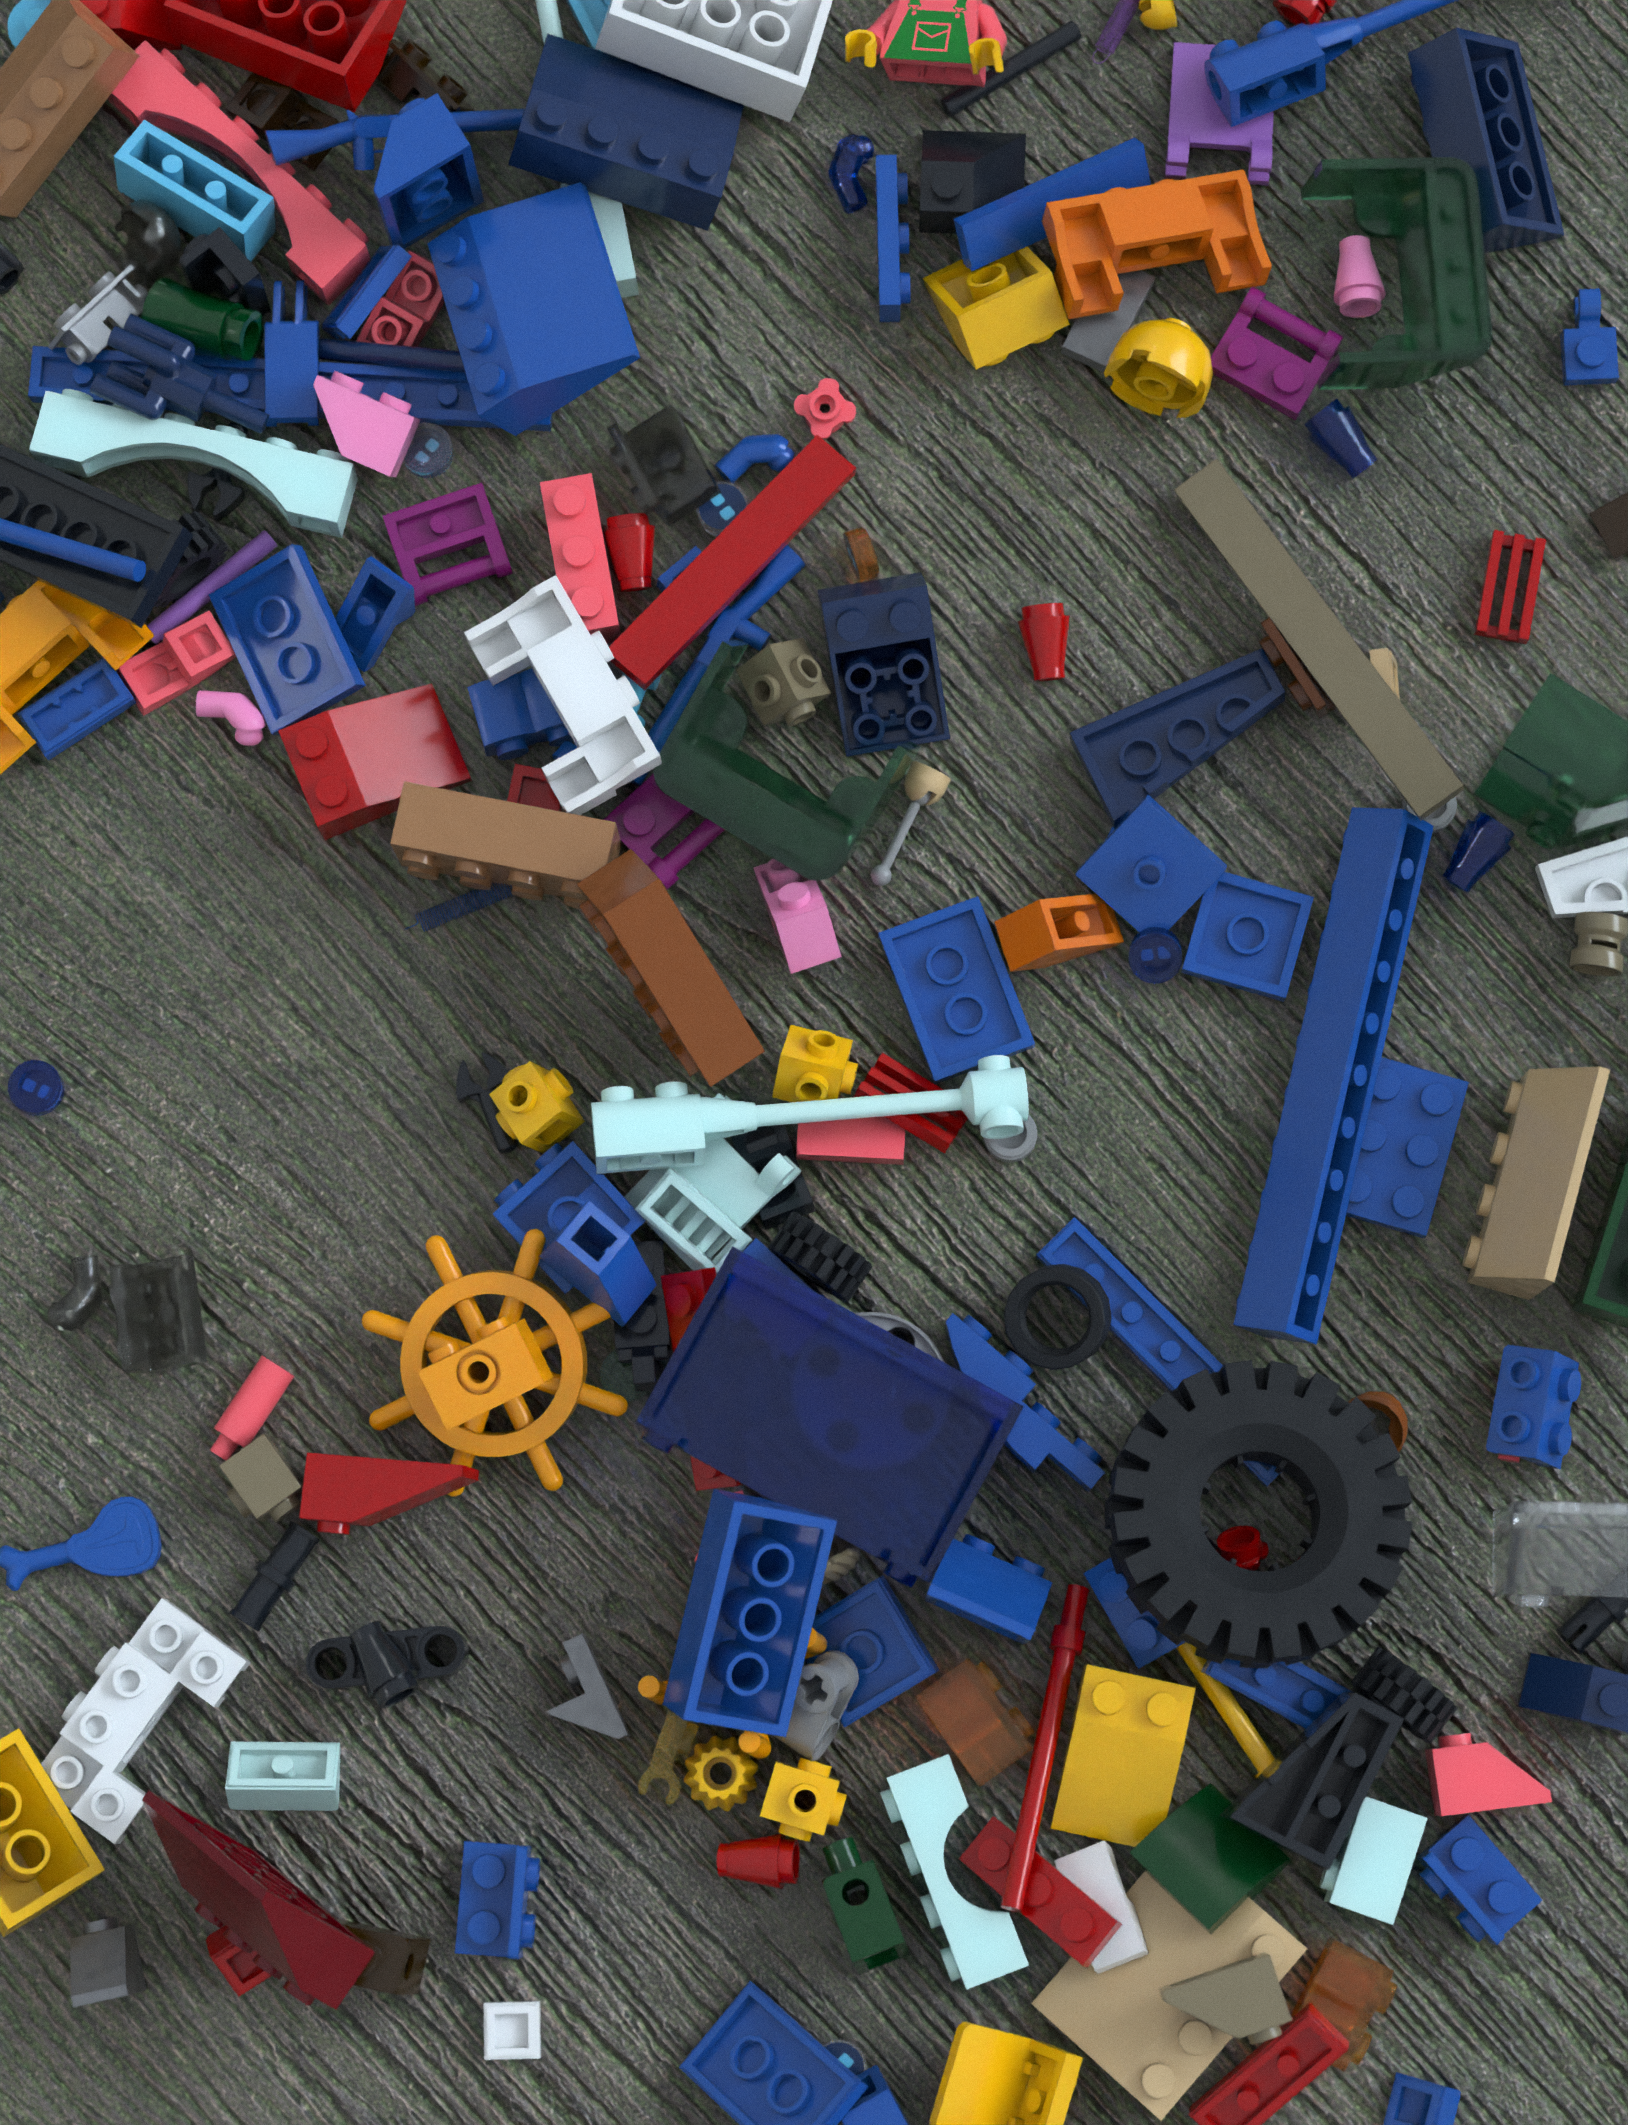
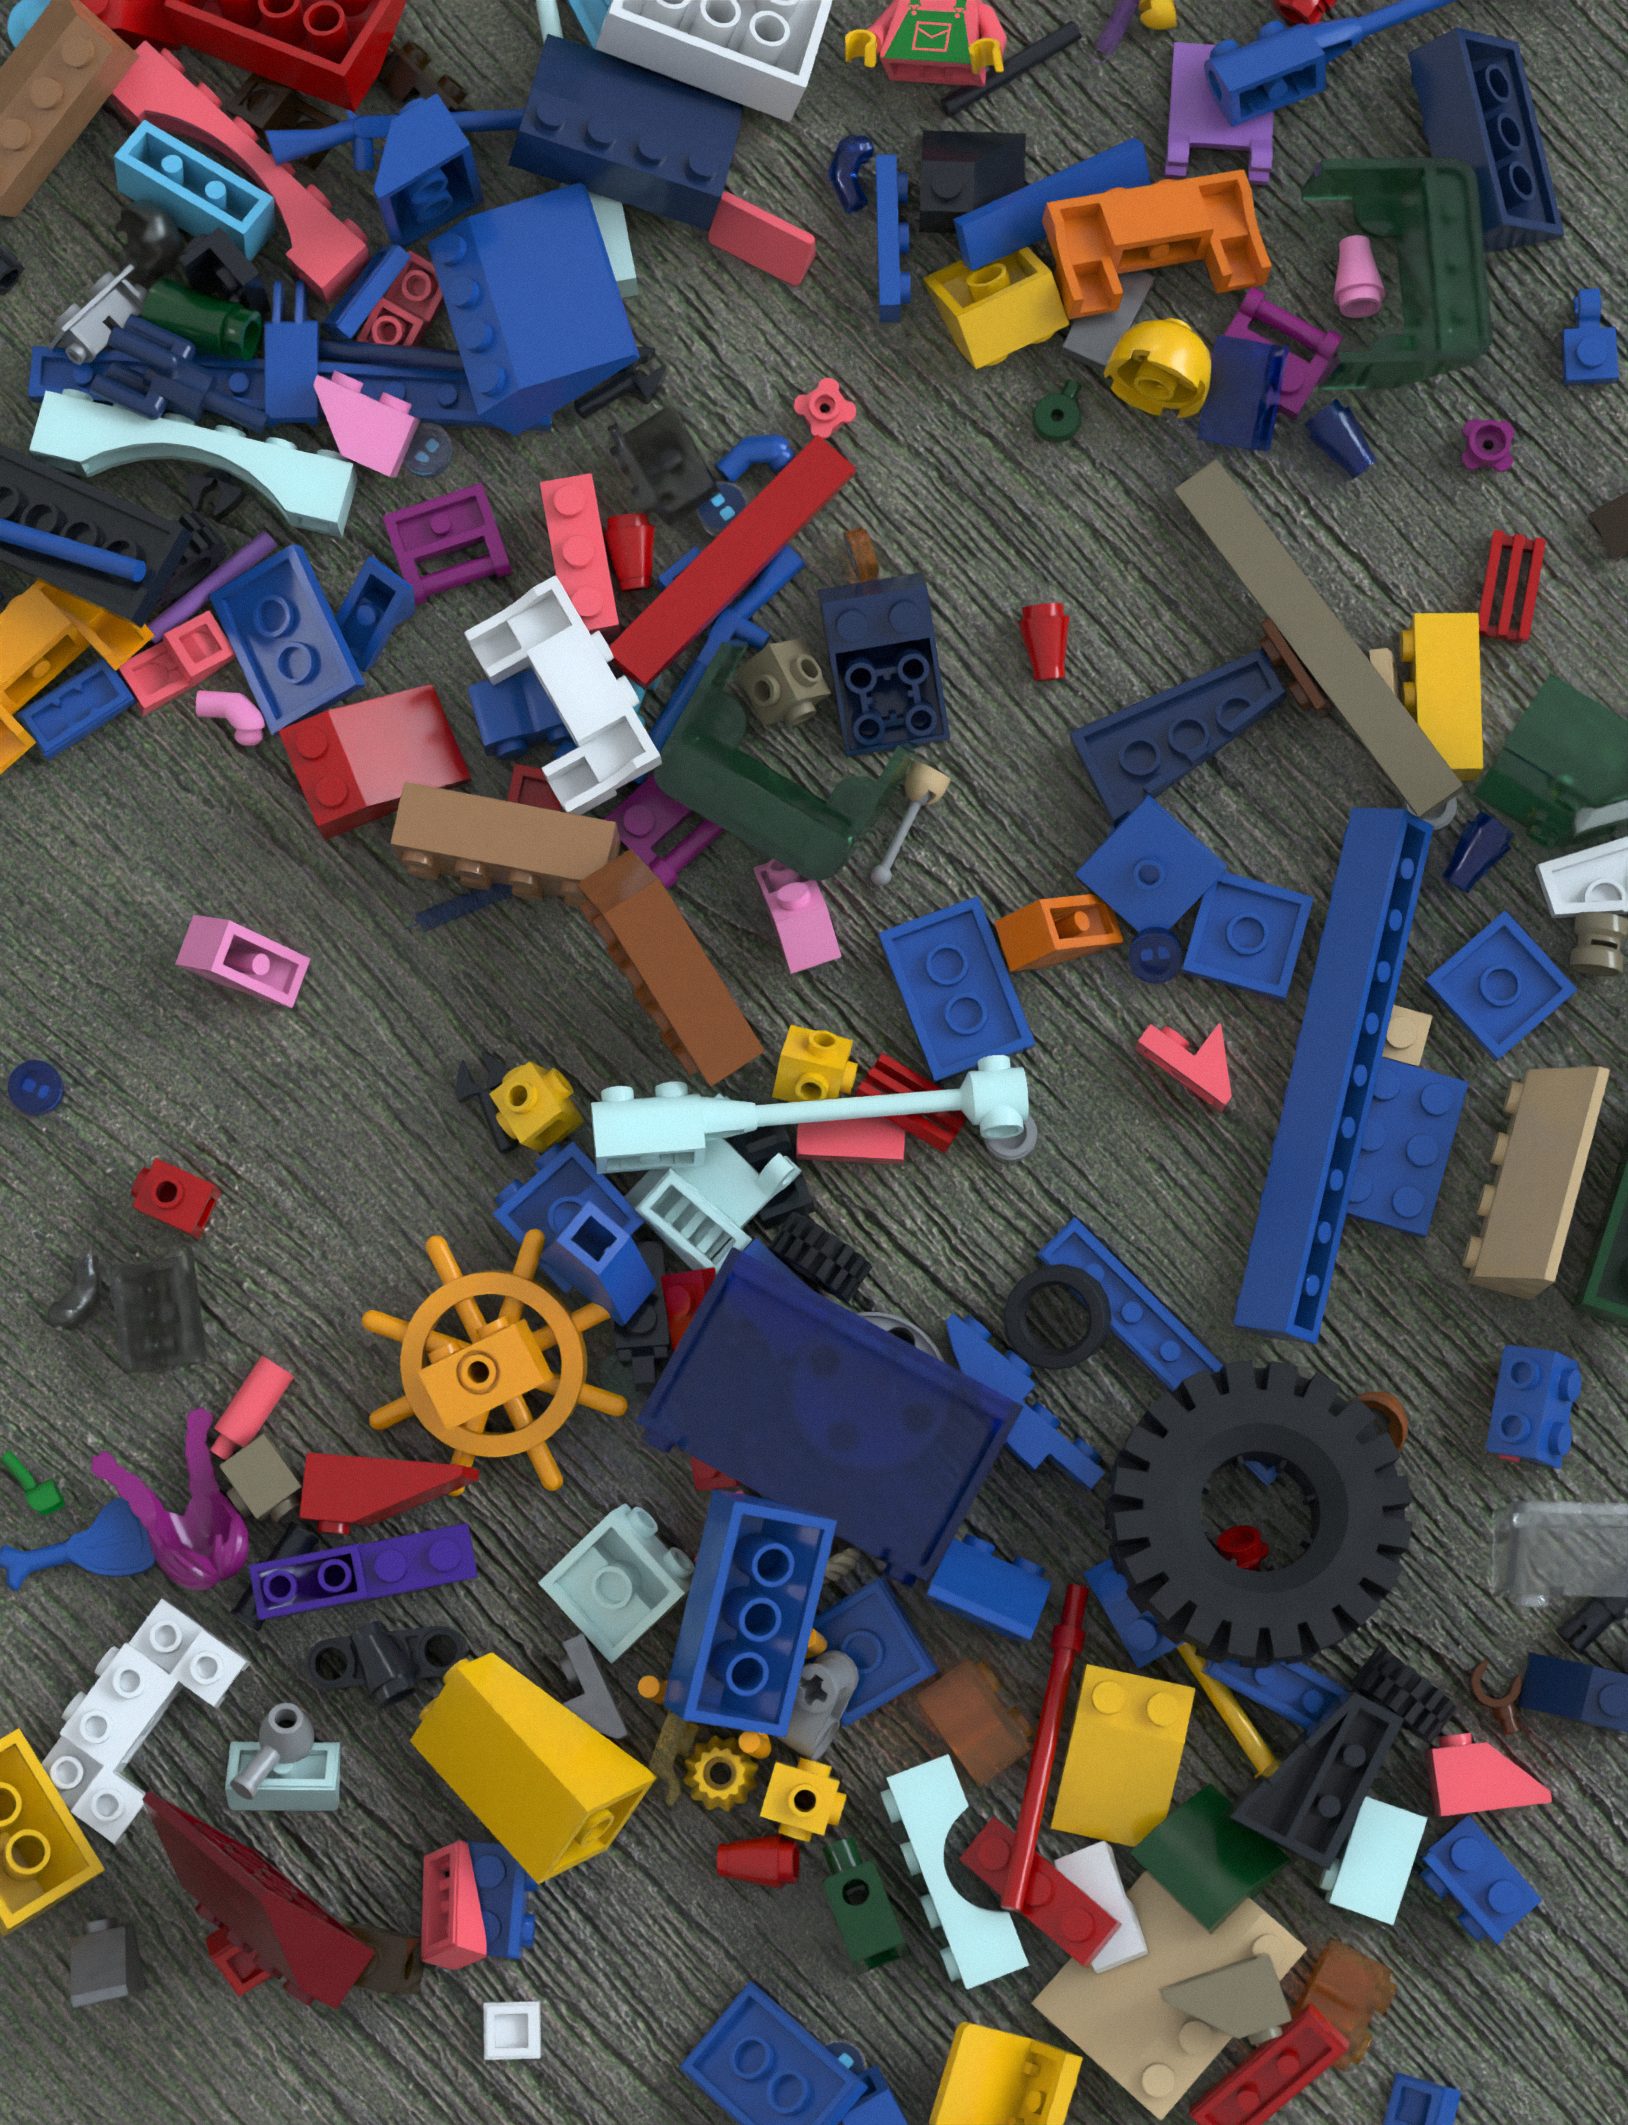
none -> green hand [1,1451,66,1516]
none -> magenta hair [91,1407,249,1591]
none -> red brick [131,1158,222,1240]
none -> bright pink slope [175,915,310,1008]
none -> light grey bar [230,1703,314,1800]
none -> dark purple slope [249,1523,478,1620]
none -> yellow slope [410,1652,656,1884]
none -> coral slope [421,1840,487,1970]
none -> light aqua plate [538,1503,695,1664]
none -> black bar [574,347,667,418]
none -> coral slope [709,191,816,286]
none -> dark green piece [1032,379,1082,443]
none -> coral slope [1135,1023,1232,1113]
none -> clear blue hinge [1197,335,1289,451]
none -> tan plate [1382,1005,1433,1067]
none -> yellow brick [1399,613,1483,781]
none -> blue plate [1423,911,1578,1063]
none -> magenta plate [1461,419,1515,472]
none -> reddish brown piece [1468,1659,1522,1735]

